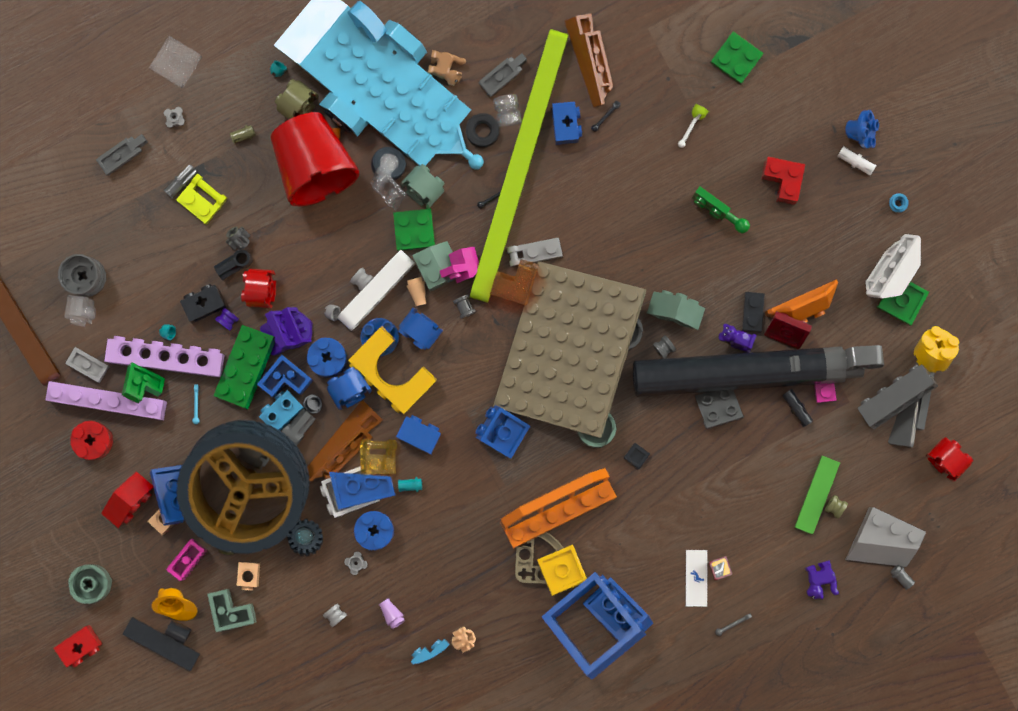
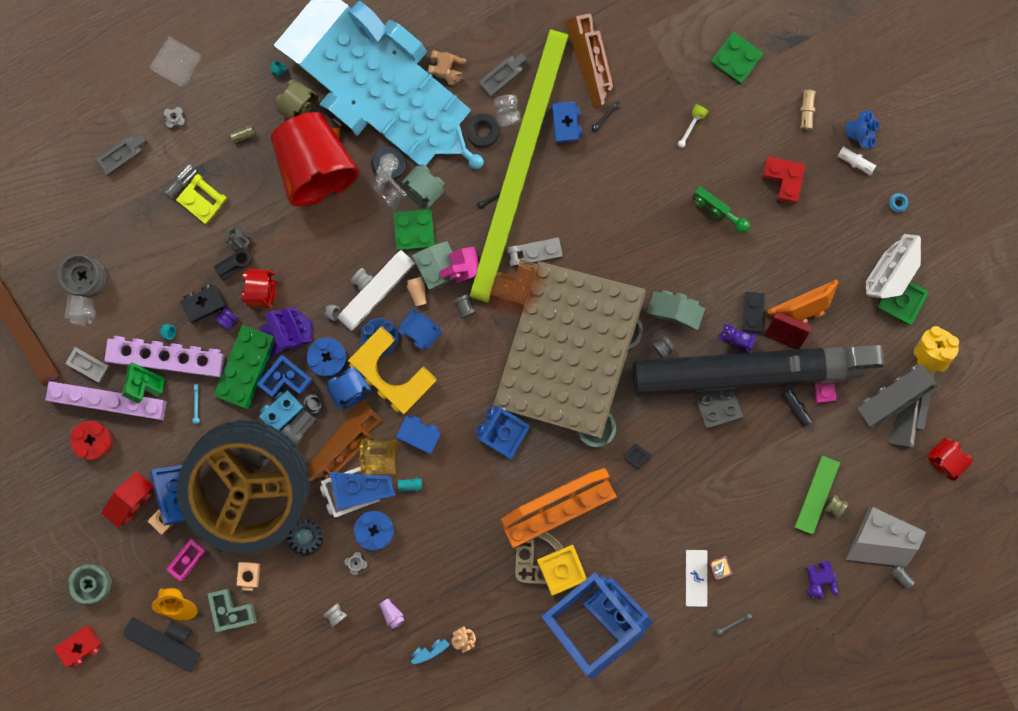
none -> tan pin [800,90,816,130]

